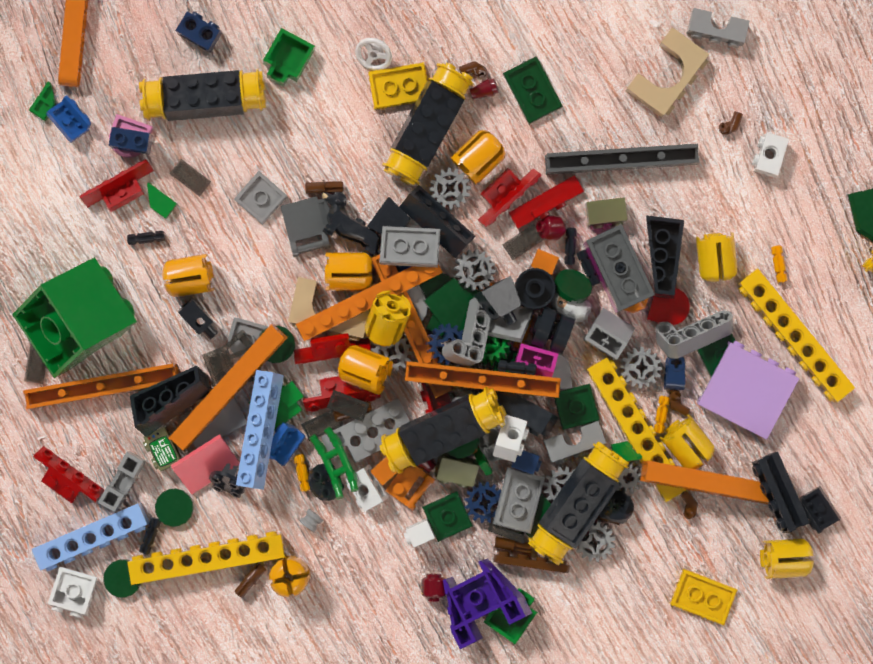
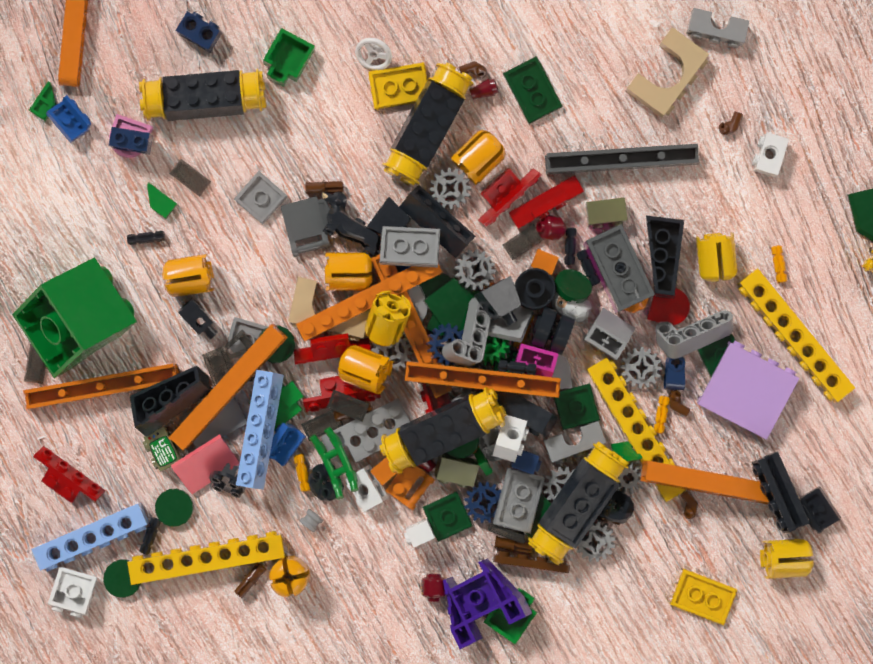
red bracket [79,159,154,212] -> none
light grey arch [98,451,147,512] -> none
yellow cylinder [660,415,715,469] -> none

